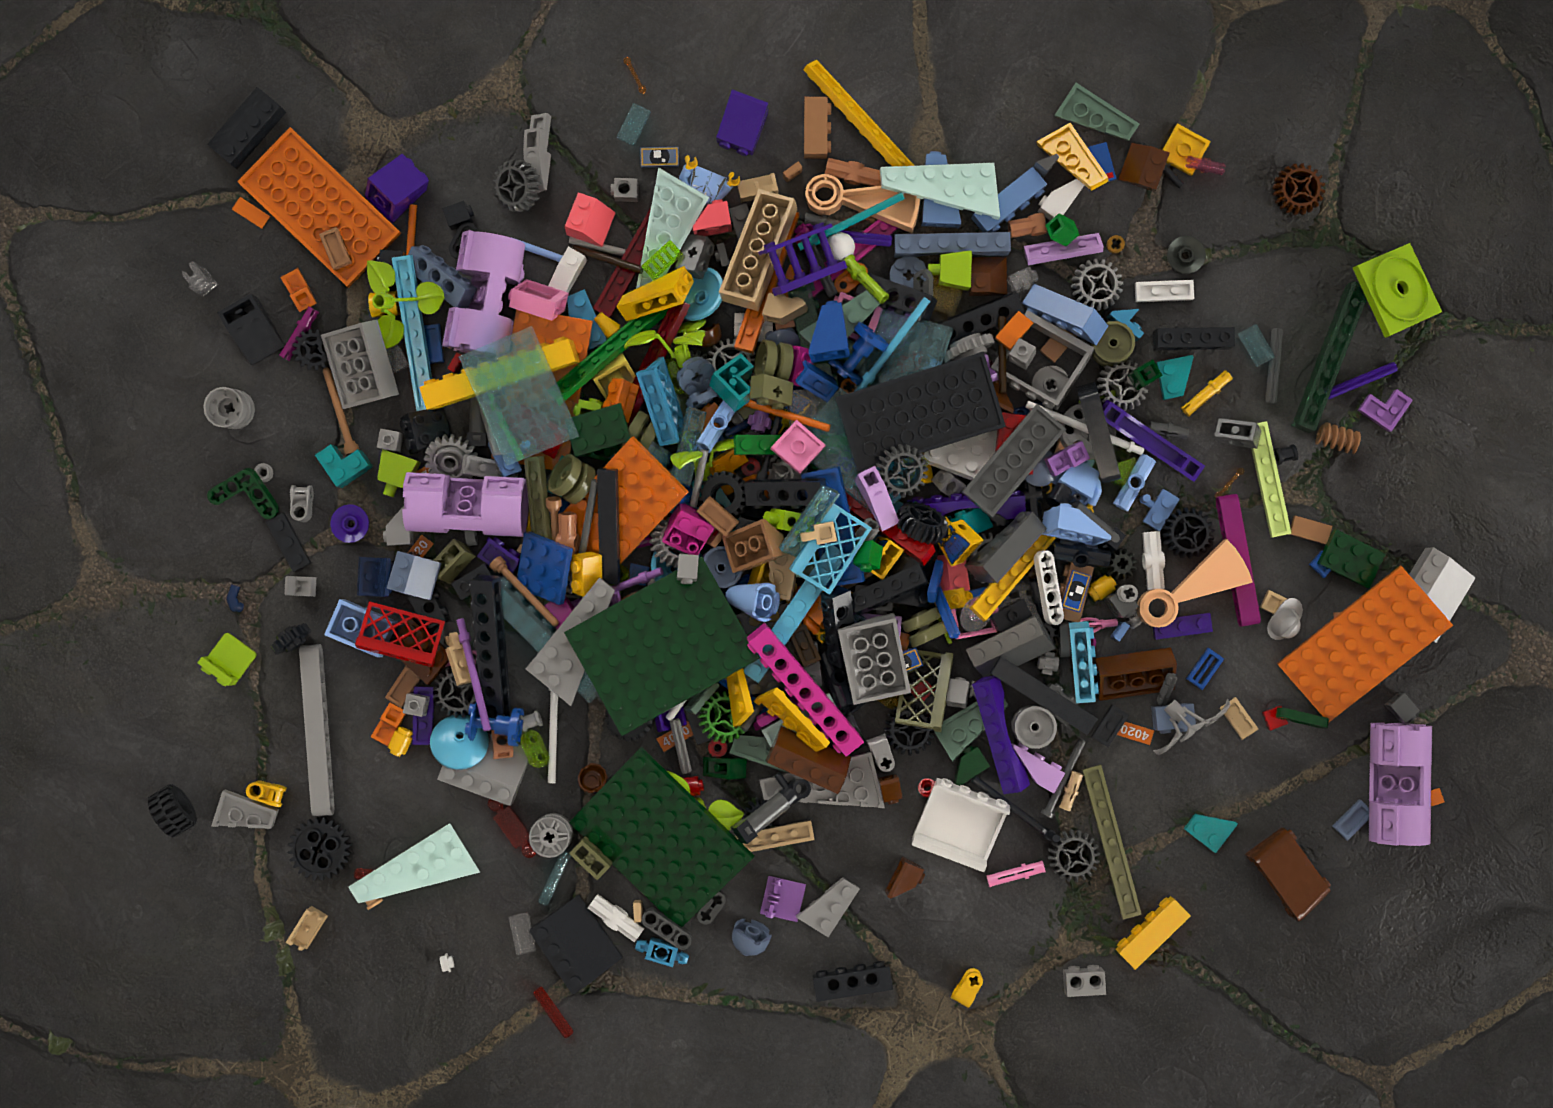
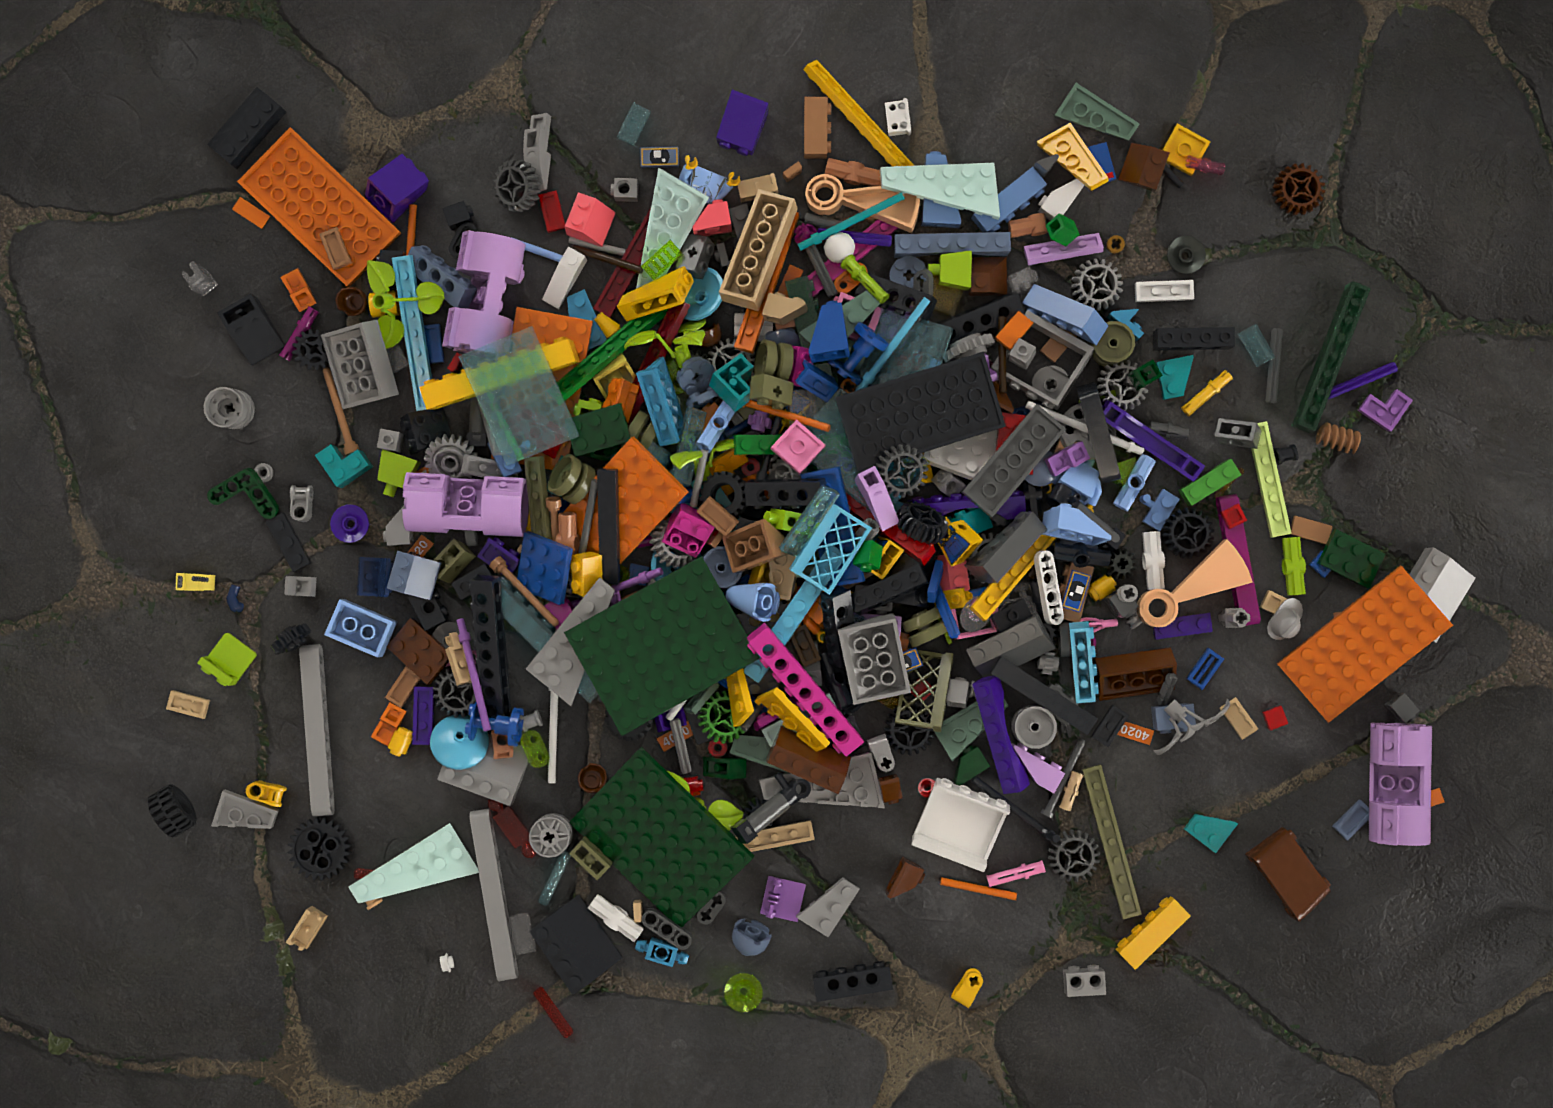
red fence [355,602,445,668] -> none
light grey brick [403,693,430,717] -> none
bright pink window [508,279,569,321] -> none
clear orange hinge [623,57,646,94] -> none
light grey brick [677,554,699,584] -> none
dark purple fence [758,222,847,296] -> none
tan plate [800,521,837,545] -> none
medium blue tile [1110,622,1130,642] -> none
dark green beam [1276,708,1329,729] -> none
lime piece [1353,243,1442,338] -> none
none -> tan plate [166,690,210,719]
none -> light yellow leg [176,573,215,591]
none -> reddish brown hair [335,287,368,316]
none -> light grey beam [470,808,518,981]
none -> red tile [538,190,565,233]
none -> clear neon green dish [724,973,763,1012]
none -> white piece [885,98,911,136]
none -> orange bar [940,877,1017,900]
none -> bright green arch [1178,459,1241,506]
none -> light grey piece [1218,608,1250,628]
none -> red tile [1220,503,1247,529]
none -> lime piece [1282,537,1306,595]

